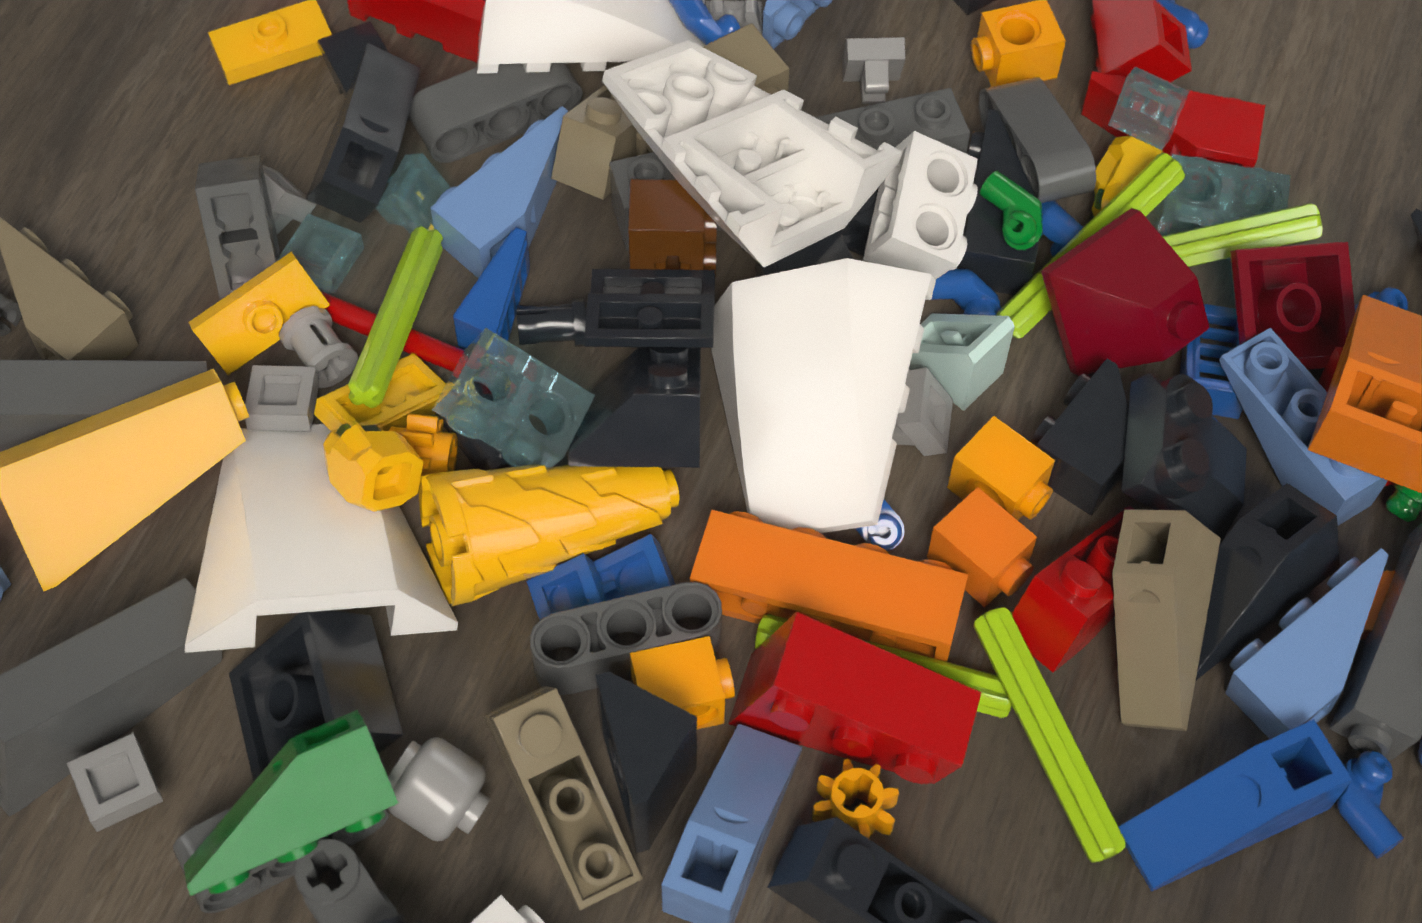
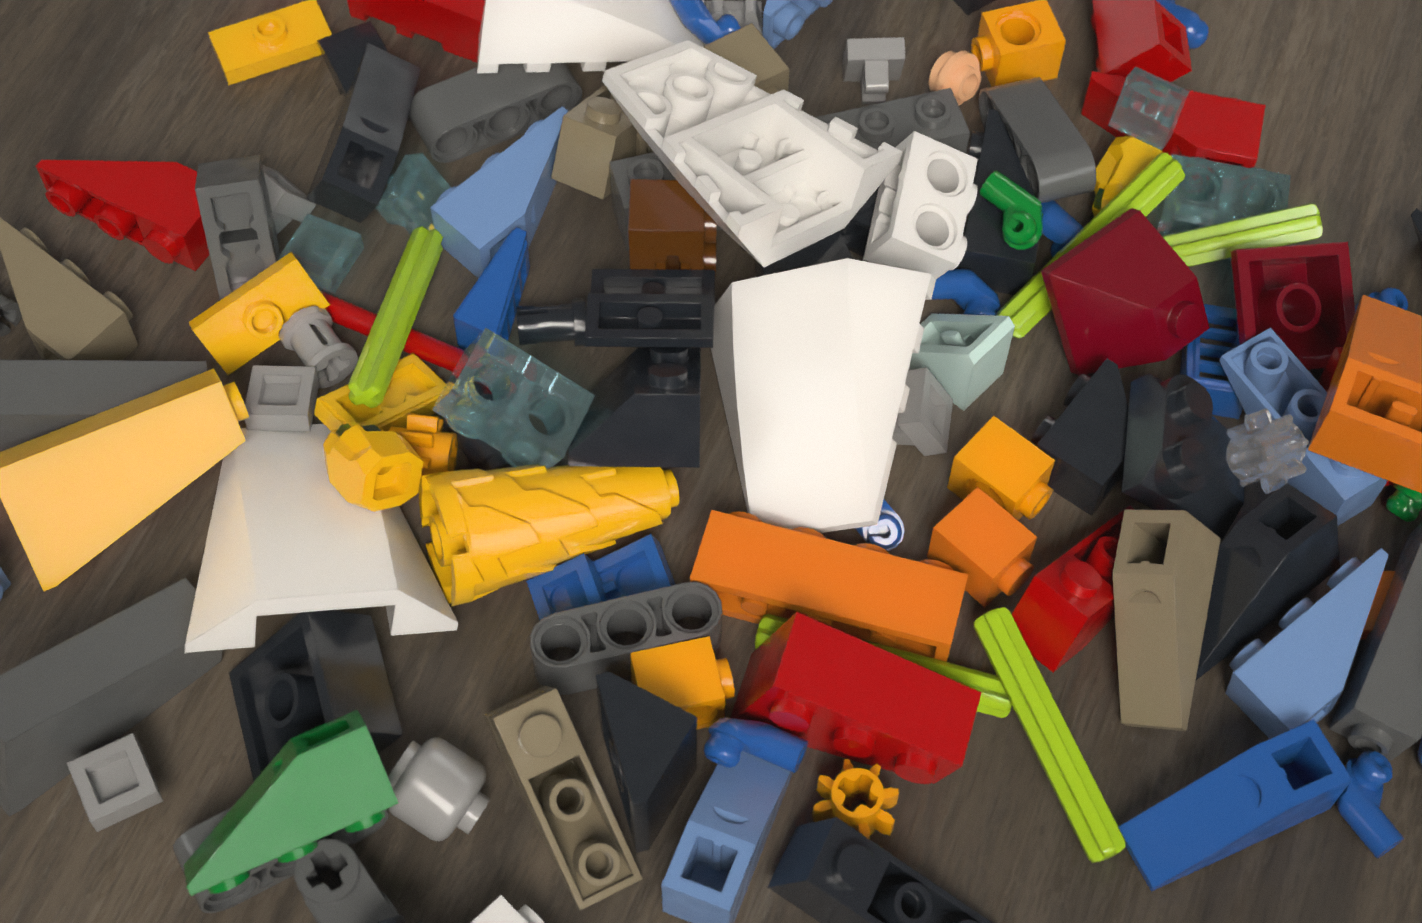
none -> red slope [36,160,210,271]
none -> blue arm [704,717,808,773]
none -> light nougat plate [929,51,981,105]
none -> clear gear [1225,408,1309,494]

